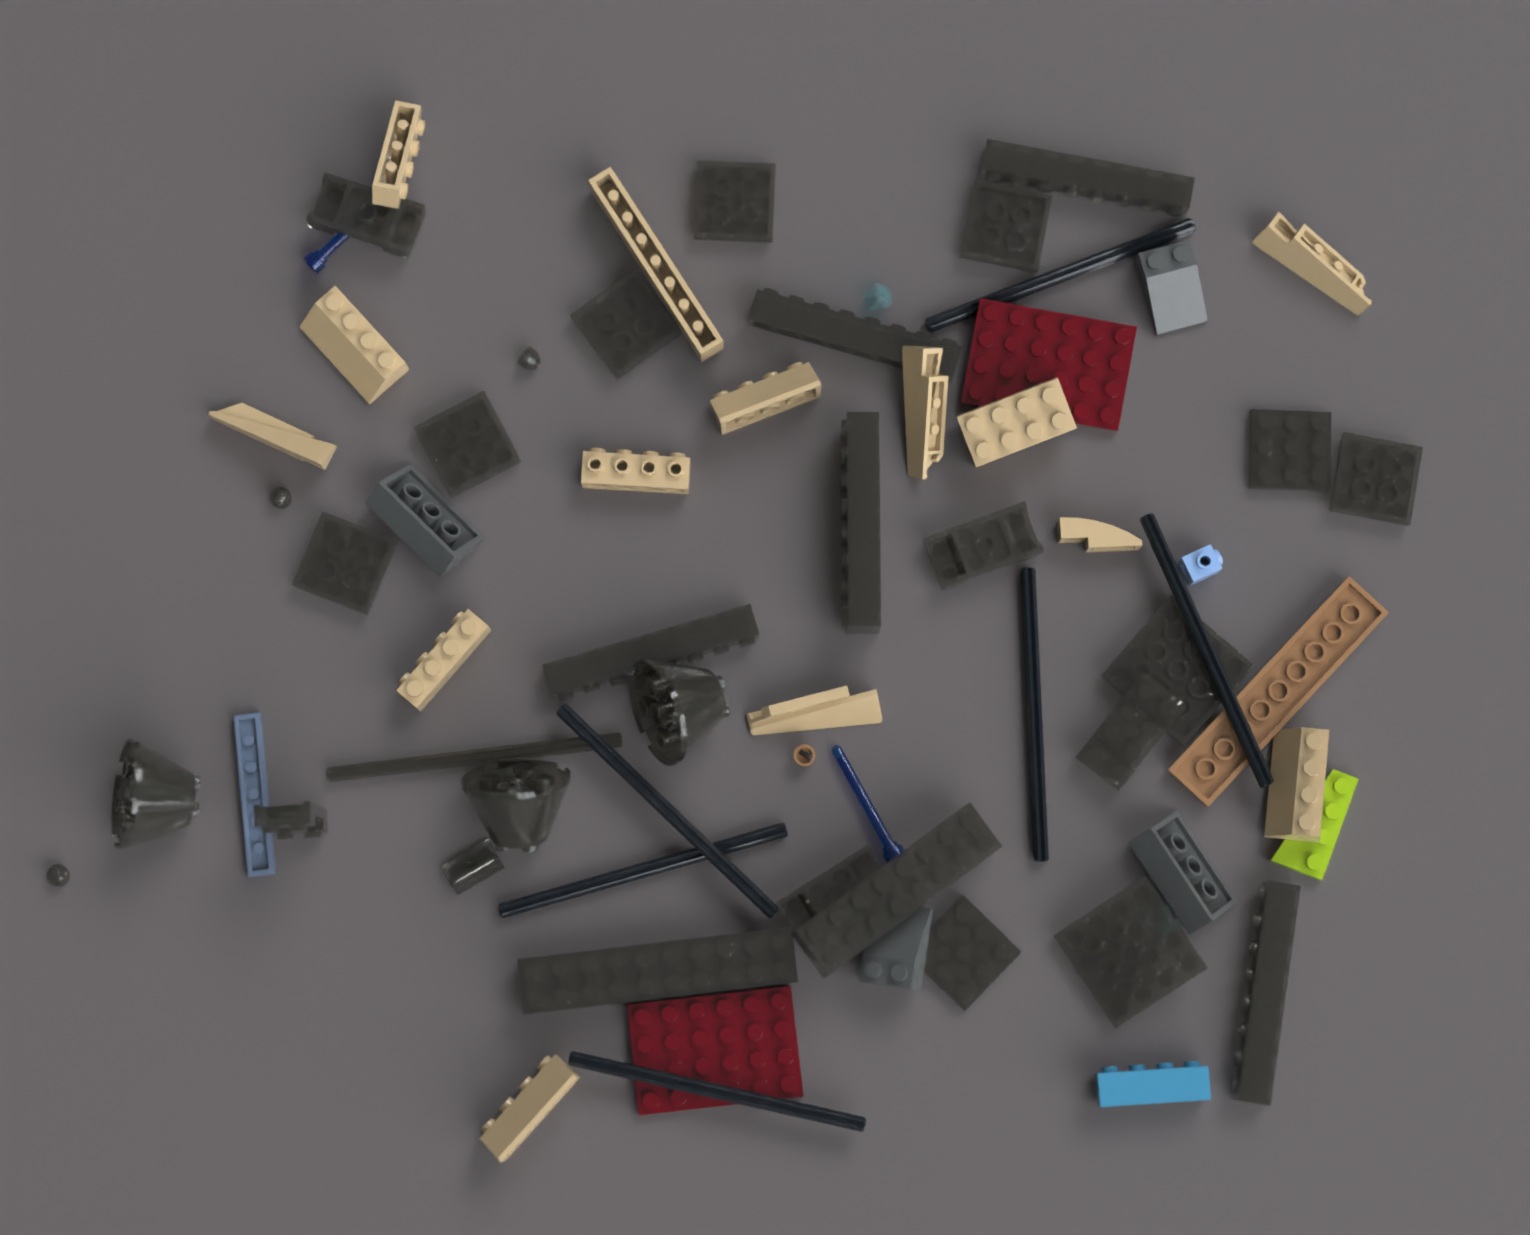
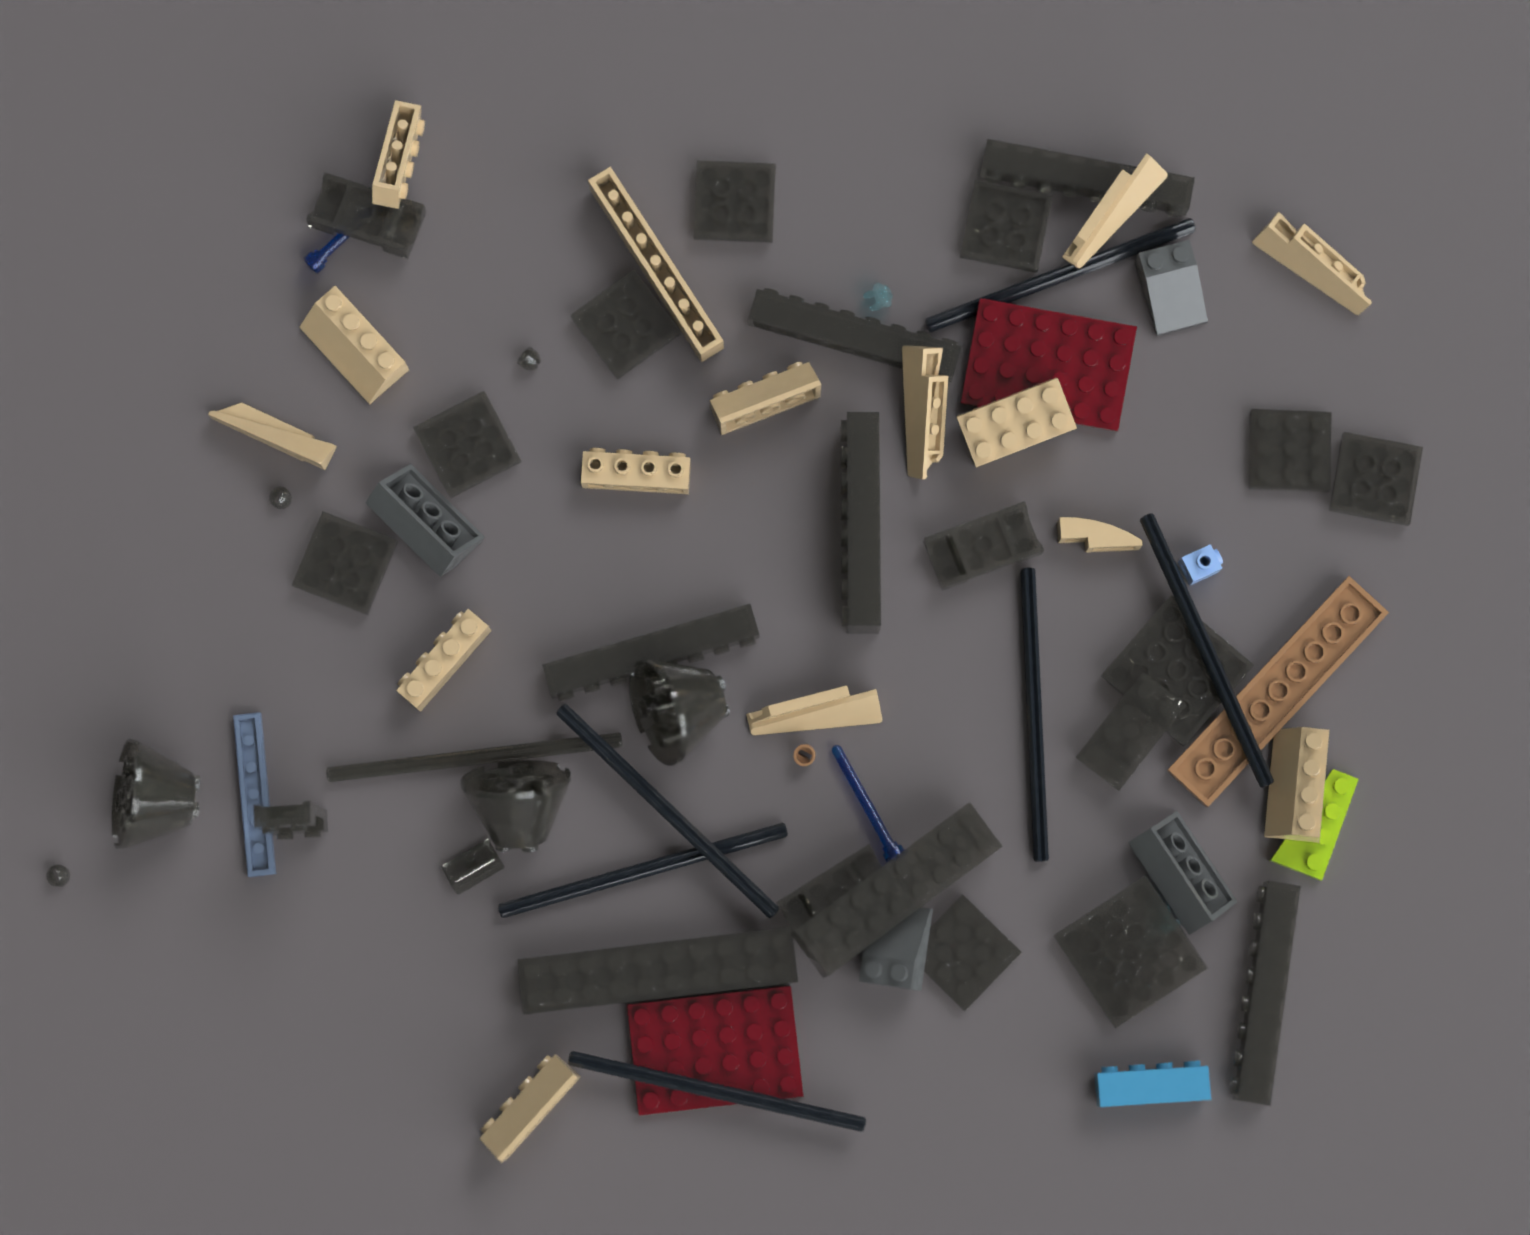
none -> tan wedge [1062,153,1168,268]

